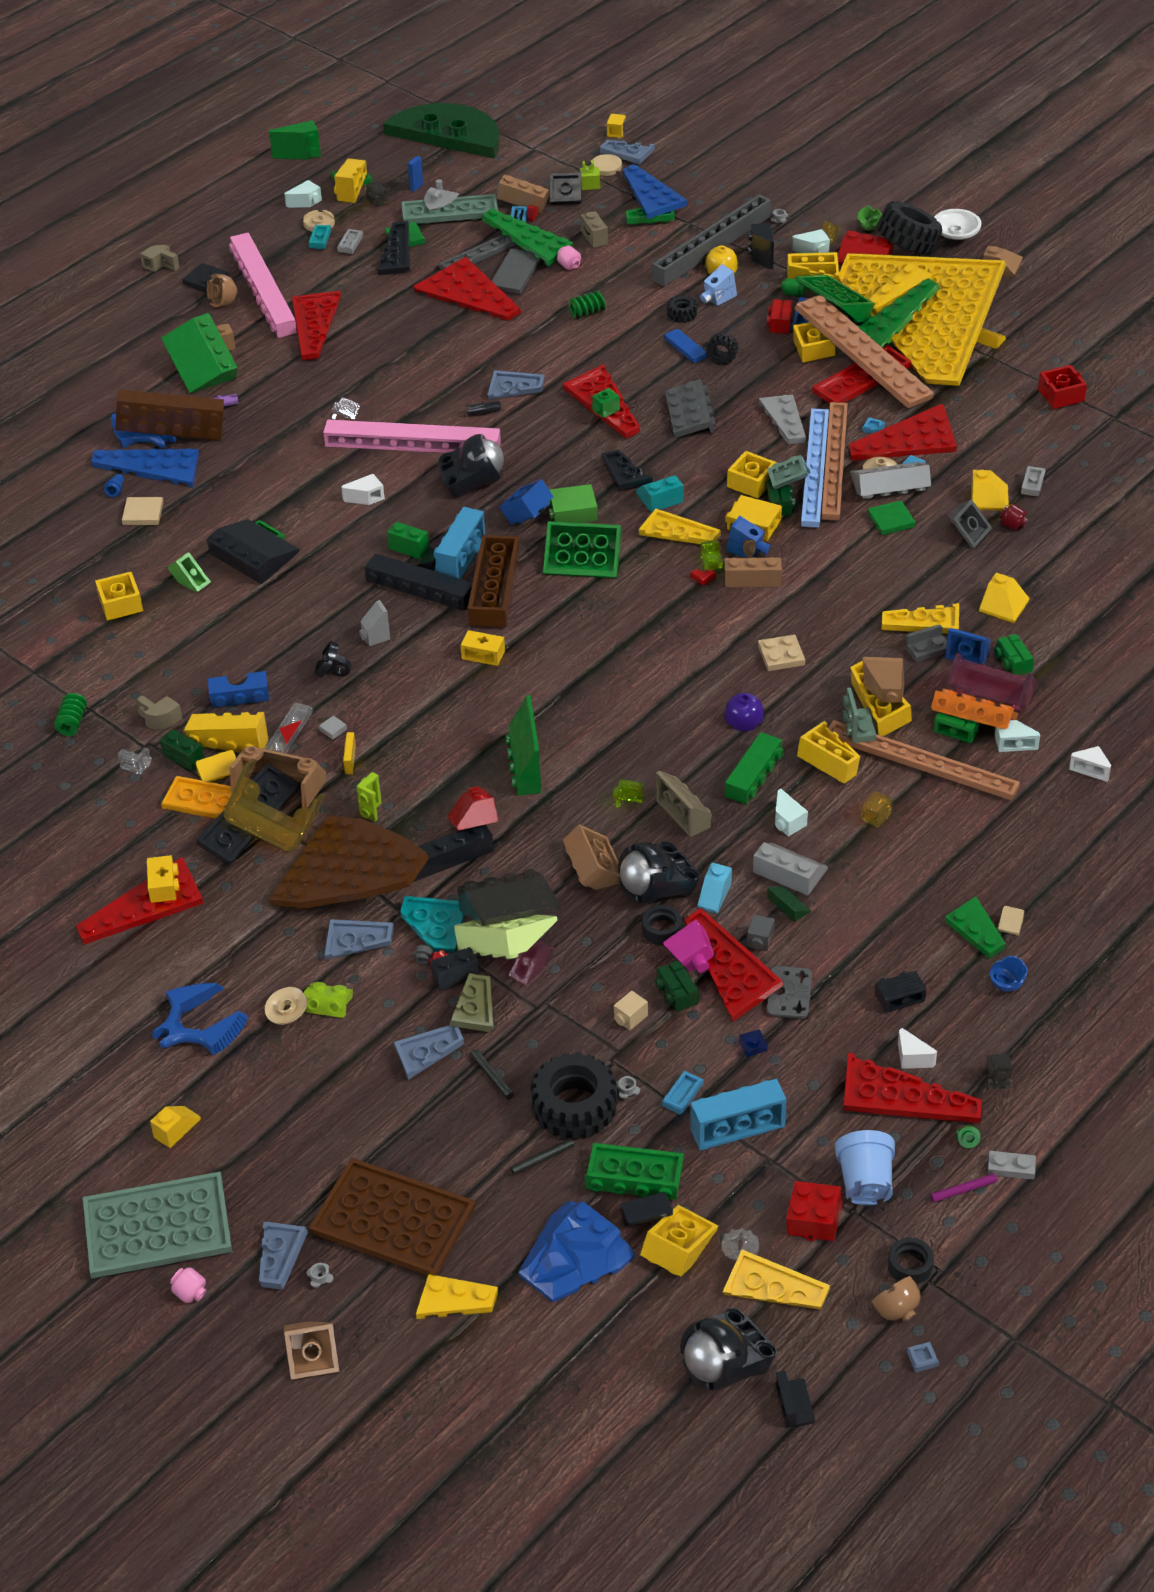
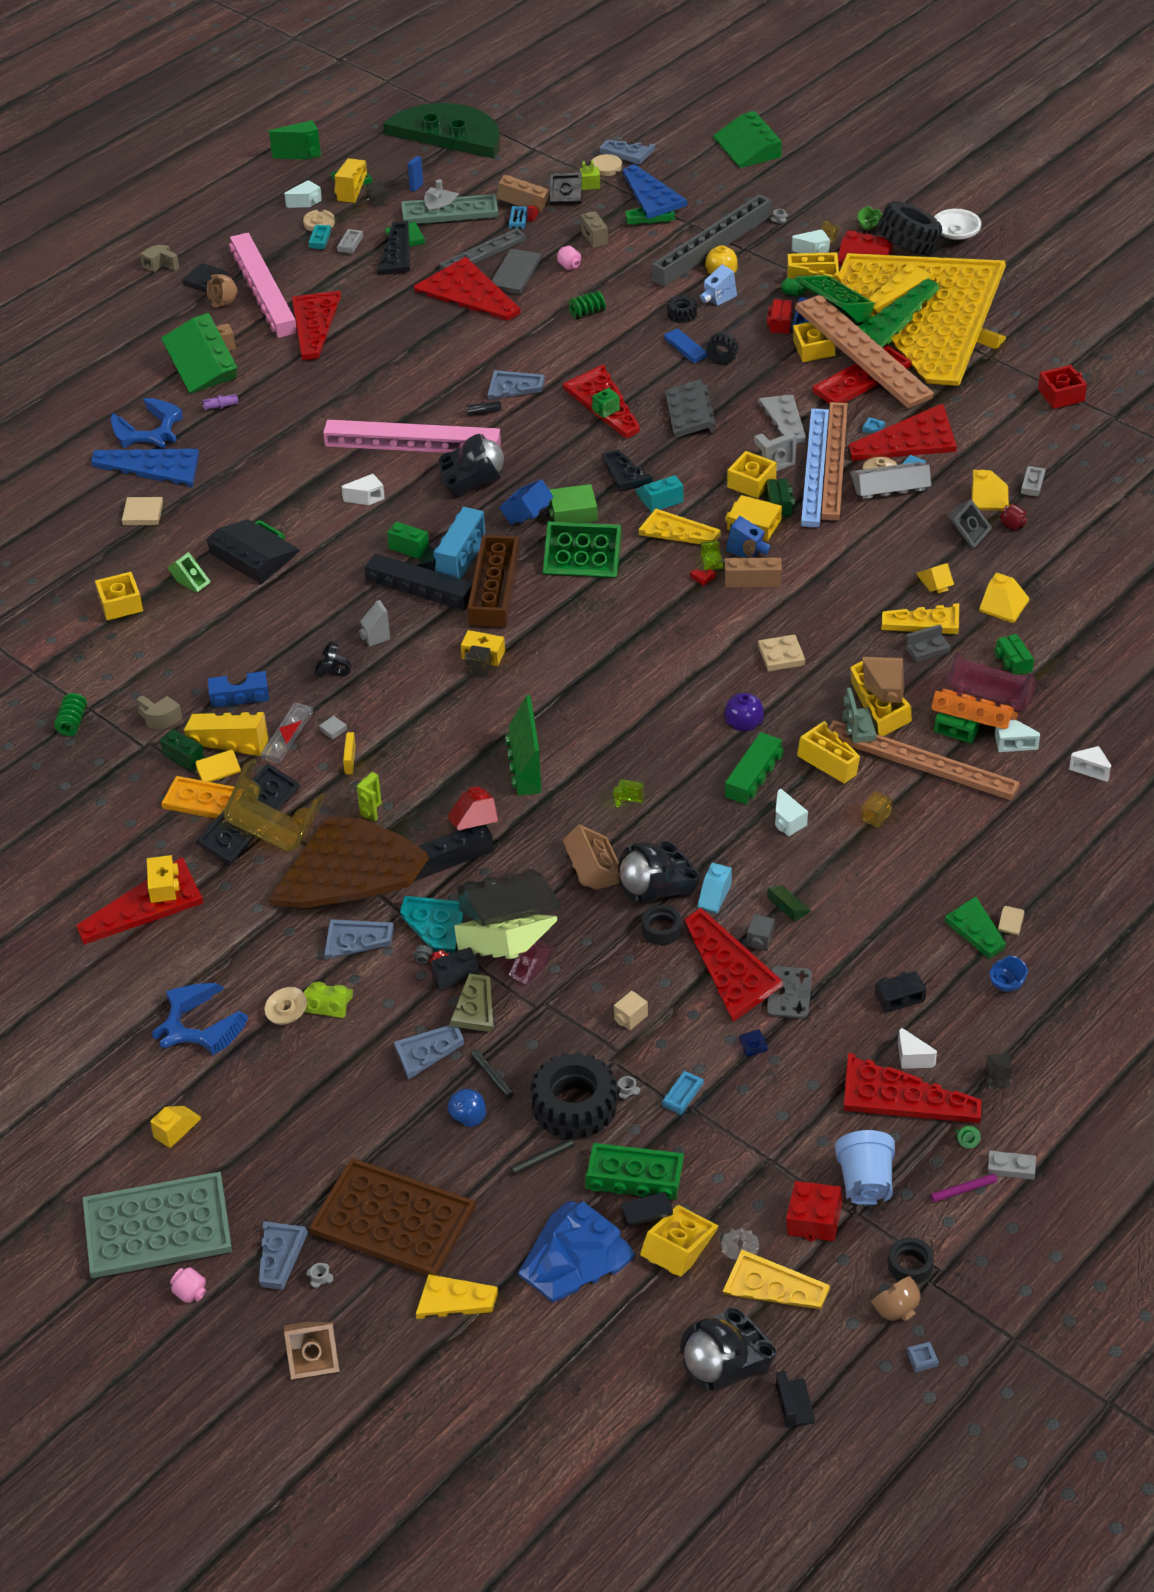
blue cone [104,474,124,497] -> none
reddish brown brick [115,389,224,440] -> none
clear bracket [118,747,151,775] -> none
medium nougat windscreen [230,746,326,810] -> none
clear bracket [331,397,360,420] -> none
green wing [482,209,573,266] -> none
yellow panel [607,114,626,138] -> none
dark green brick [655,961,699,1012] -> none
dark tan slope [656,771,712,837] -> none
dark pink torso [663,920,714,973] -> none
dark azure brick [691,1079,787,1151] -> none
black slope [748,223,774,269] -> none
light grey slope [753,842,828,896] -> none
sand green bracket [767,455,811,489] -> none
green tile [867,500,916,535] -> none
blue slope [945,628,991,668] -> none
medium nougat slope [983,246,1023,277] -> none
none -> blue hair [447,1089,486,1127]
none -> clear smoke brick [464,645,492,678]
none -> green slope [713,111,782,168]
none -> light grey panel [754,425,796,471]
none -> yellow slope [917,563,954,593]

